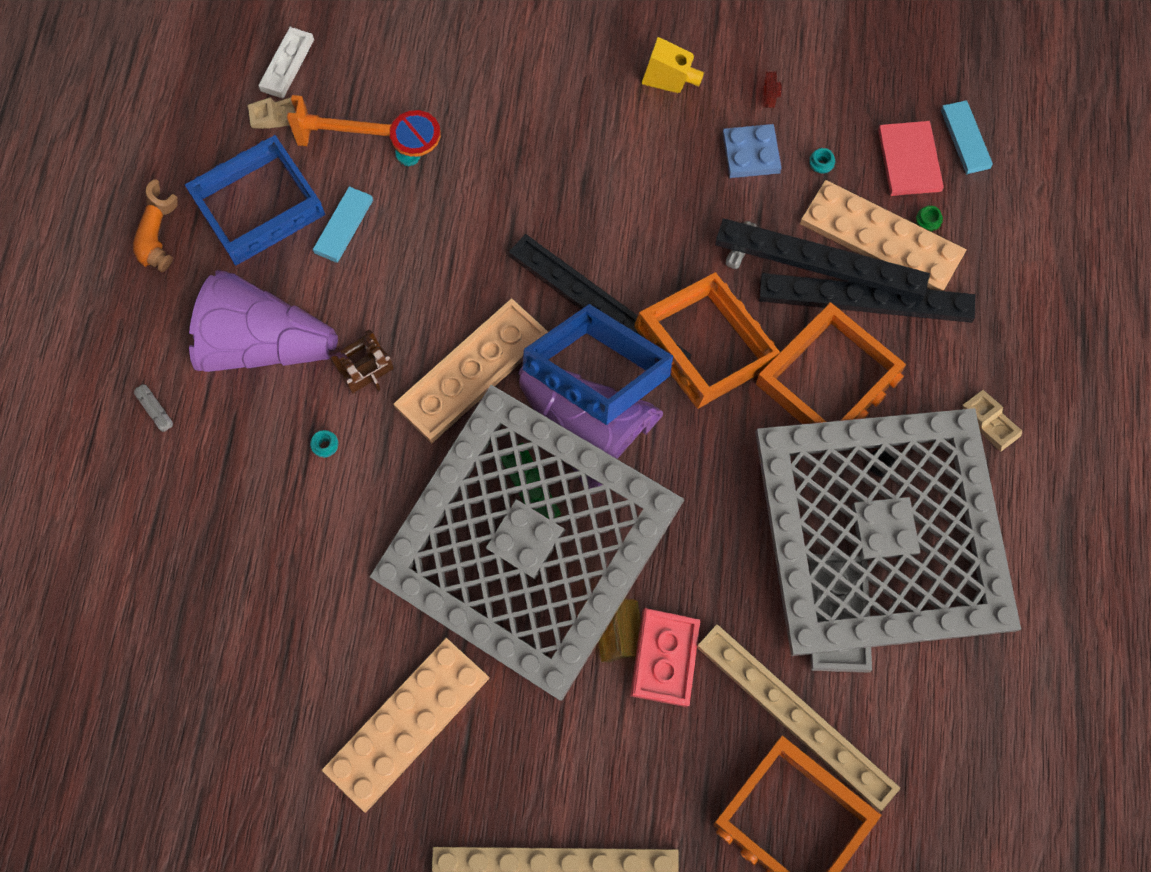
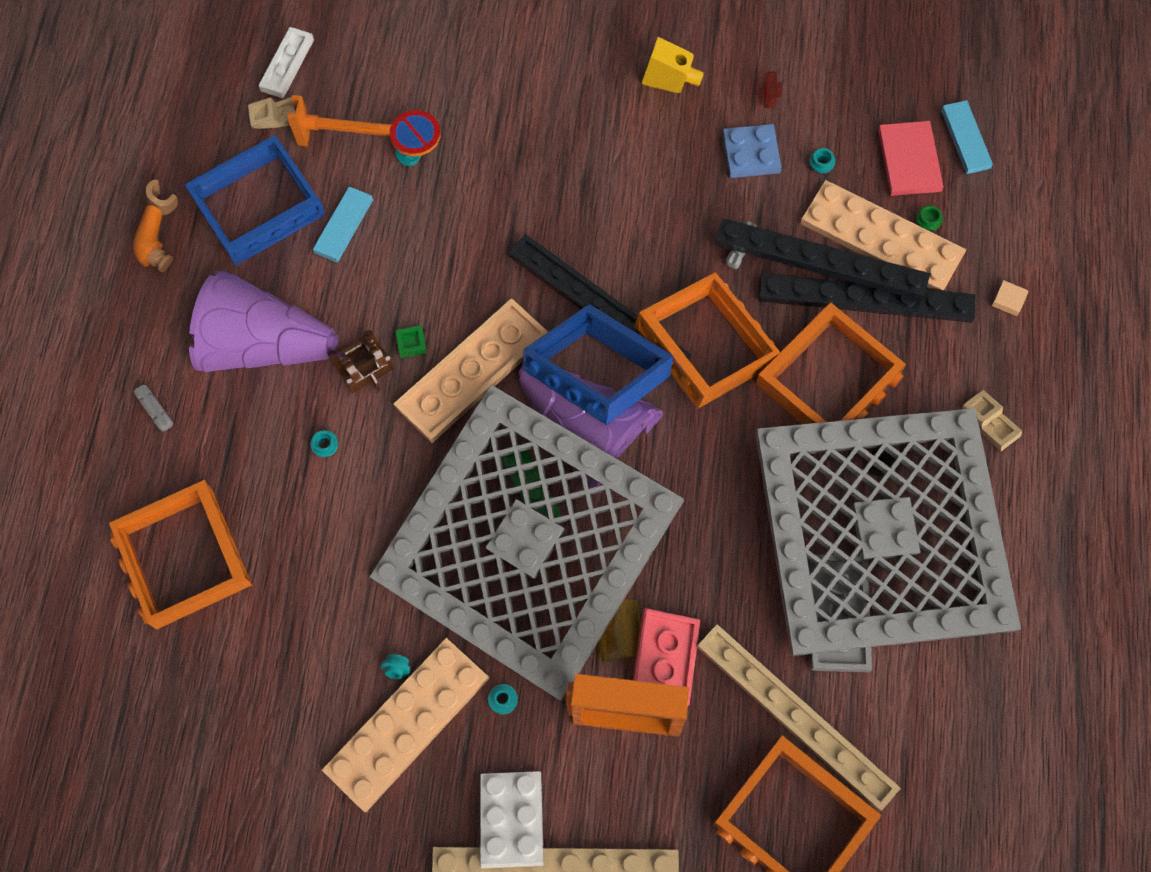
none -> orange window [109,480,252,630]
none -> teal plate [381,654,410,679]
none -> green plate [395,325,427,358]
none -> white plate [481,771,544,868]
none -> teal plate [488,684,518,715]
none -> orange window [566,674,689,737]
none -> light nougat tile [992,281,1029,316]

